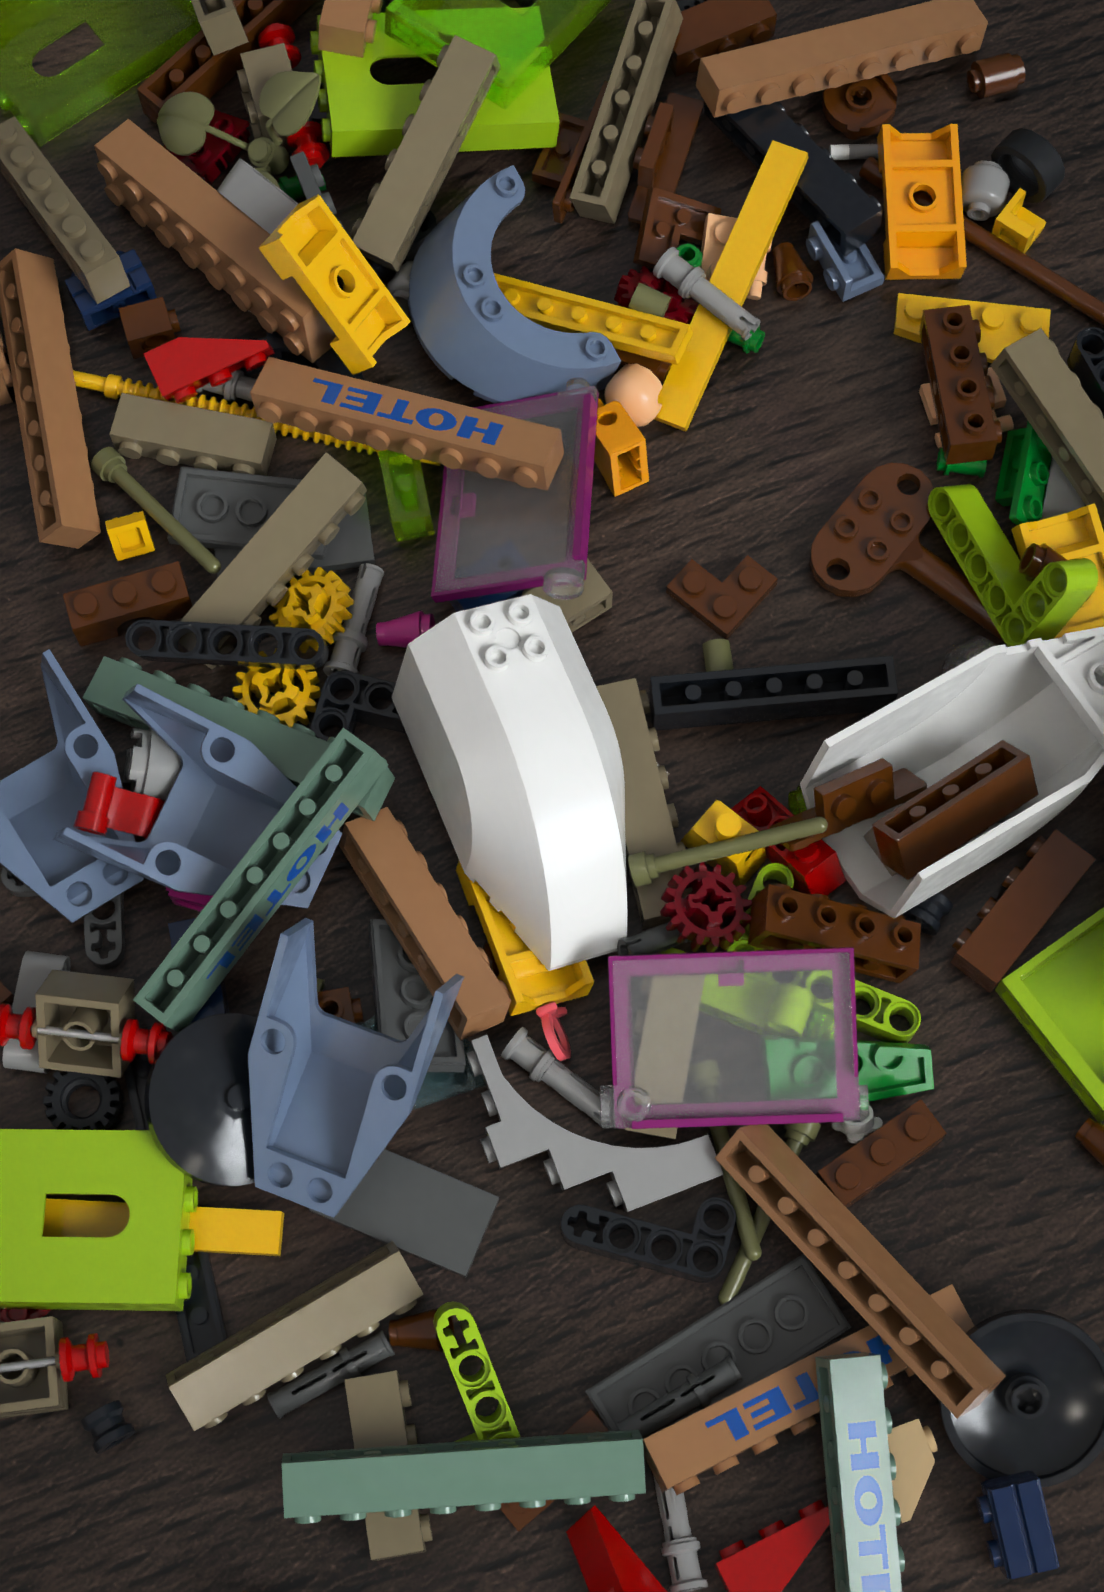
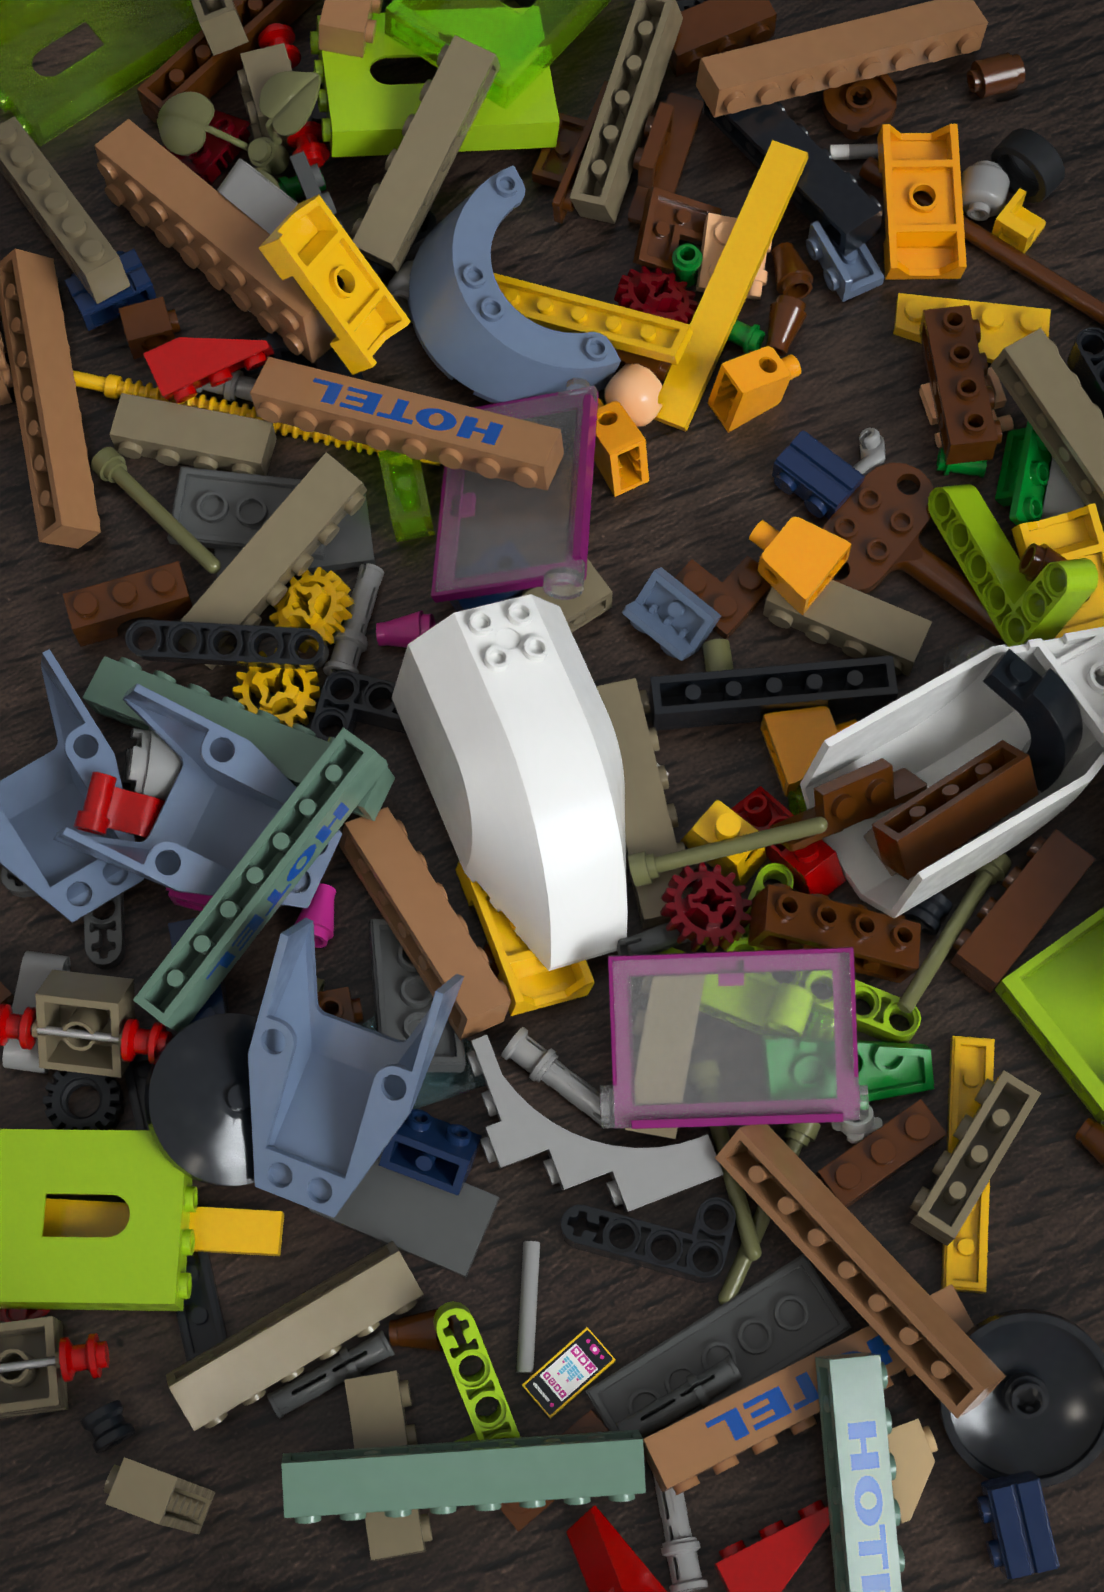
yellow tile [105,511,155,561] -> none
coral piece [536,1002,571,1062] -> none
clear hose [617,1085,652,1122] -> none
olive hinge [629,283,672,317] -> none
light grey pin [653,247,761,341] -> none
none -> dark tan brick [104,1457,215,1534]
none -> dark pink cone [294,883,336,948]
none -> dark blue brick [379,1109,482,1196]
none -> light grey bar [516,1241,540,1374]
none -> tile [522,1327,616,1420]
none -> sand blue bracket [622,567,722,661]
none -> light orange torso [707,346,801,432]
none -> light orange torso [749,516,852,615]
none -> light orange torso [761,706,857,797]
none -> dark tan brick [763,580,932,676]
none -> reddish brown cone [765,295,807,356]
none -> dark blue brick [772,430,865,519]
none -> light grey arm [853,428,886,476]
none -> olive piece [897,853,1012,1013]
none -> dark tan brick [909,1070,1041,1246]
none -> yellow tile [941,1036,995,1294]
none -> black arch [983,649,1083,793]

